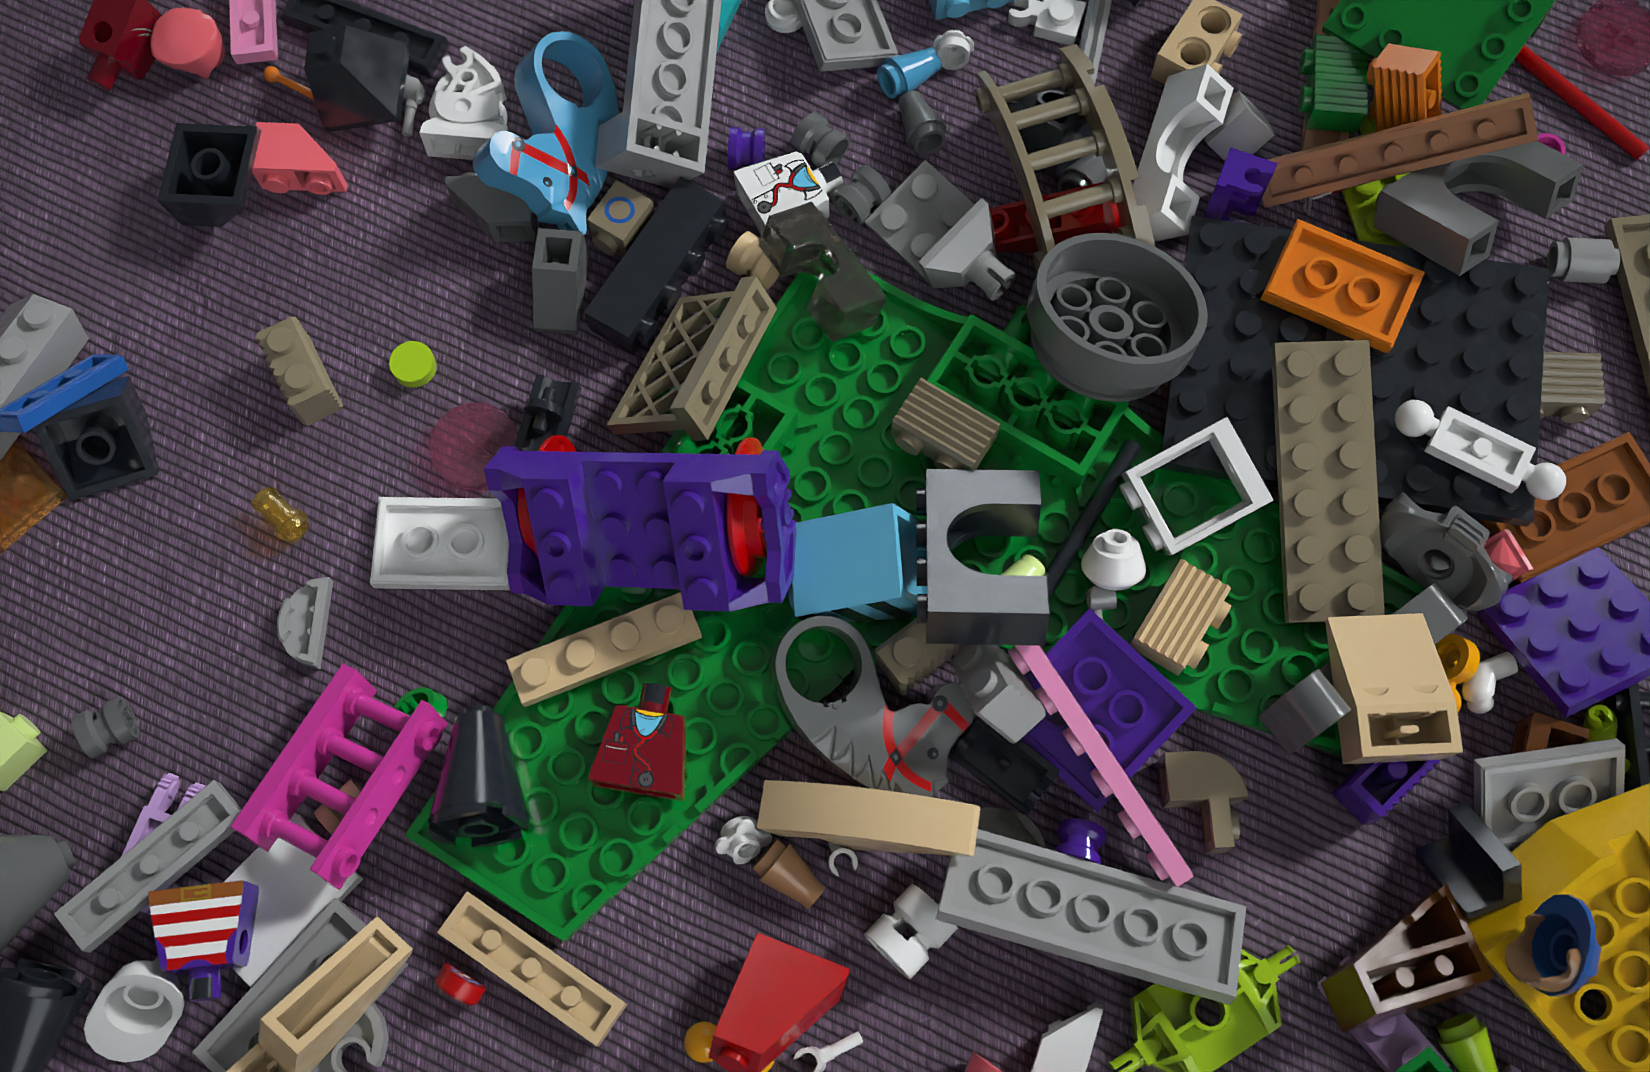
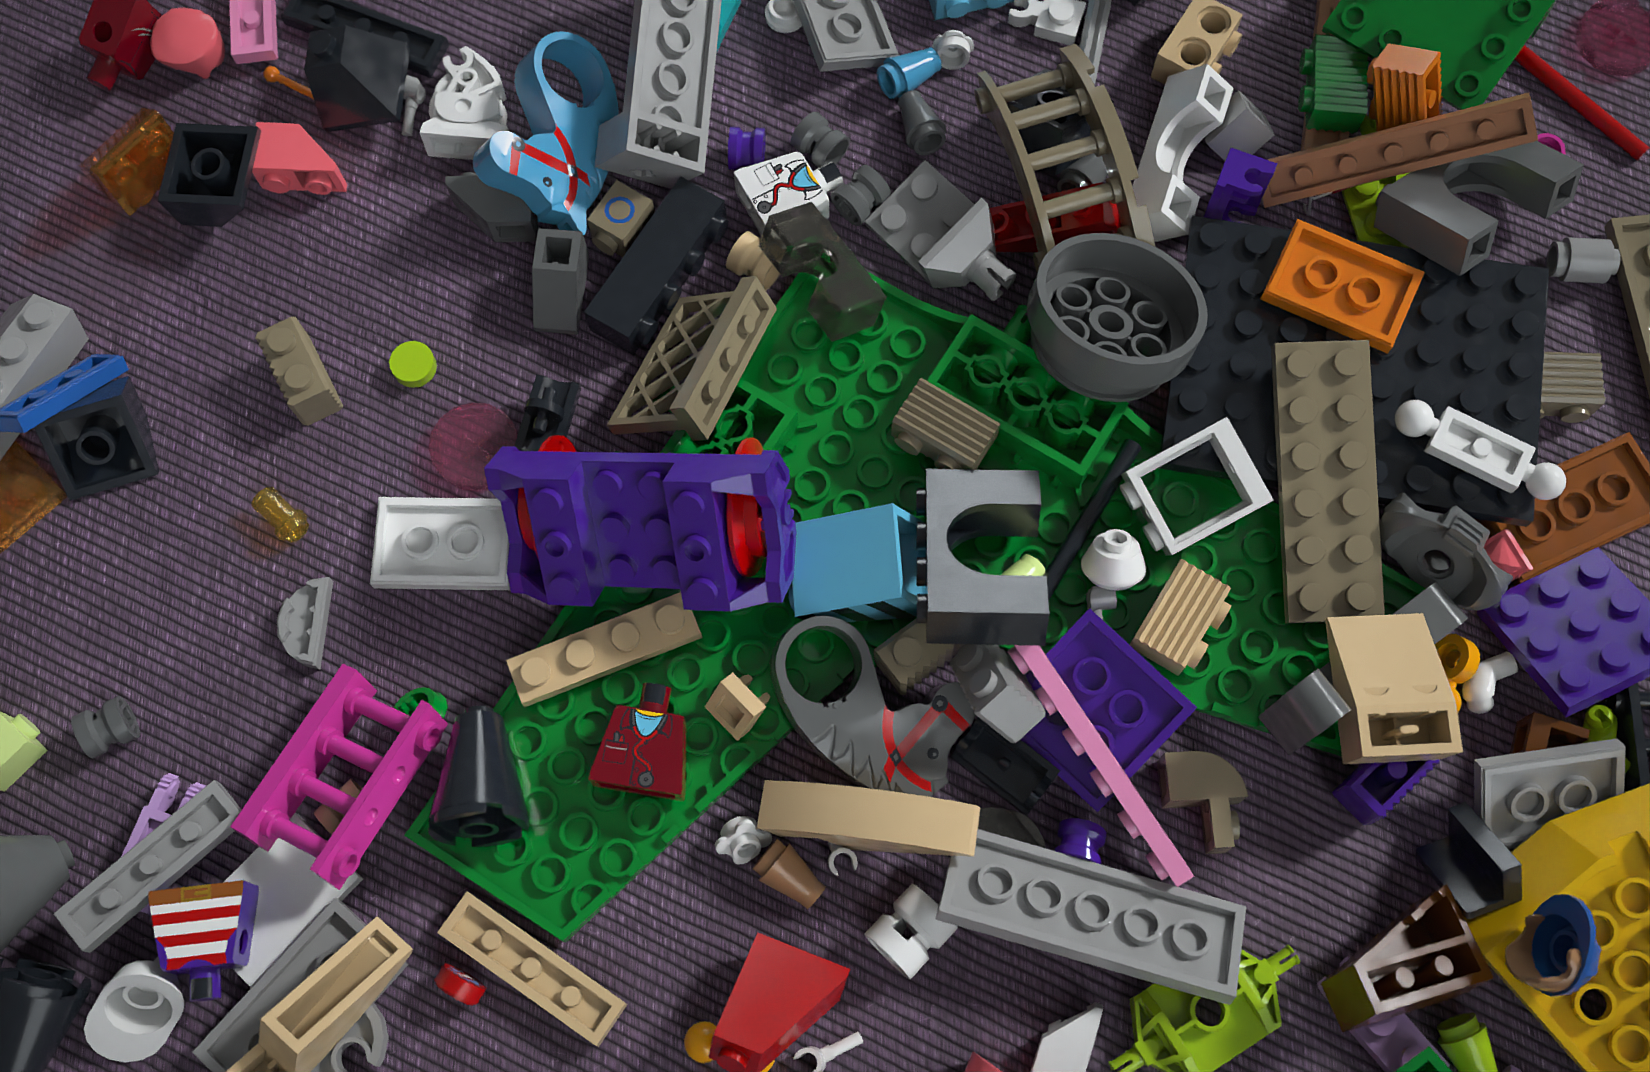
none -> clear orange slope [79,108,174,216]
none -> tan tile [705,673,770,741]

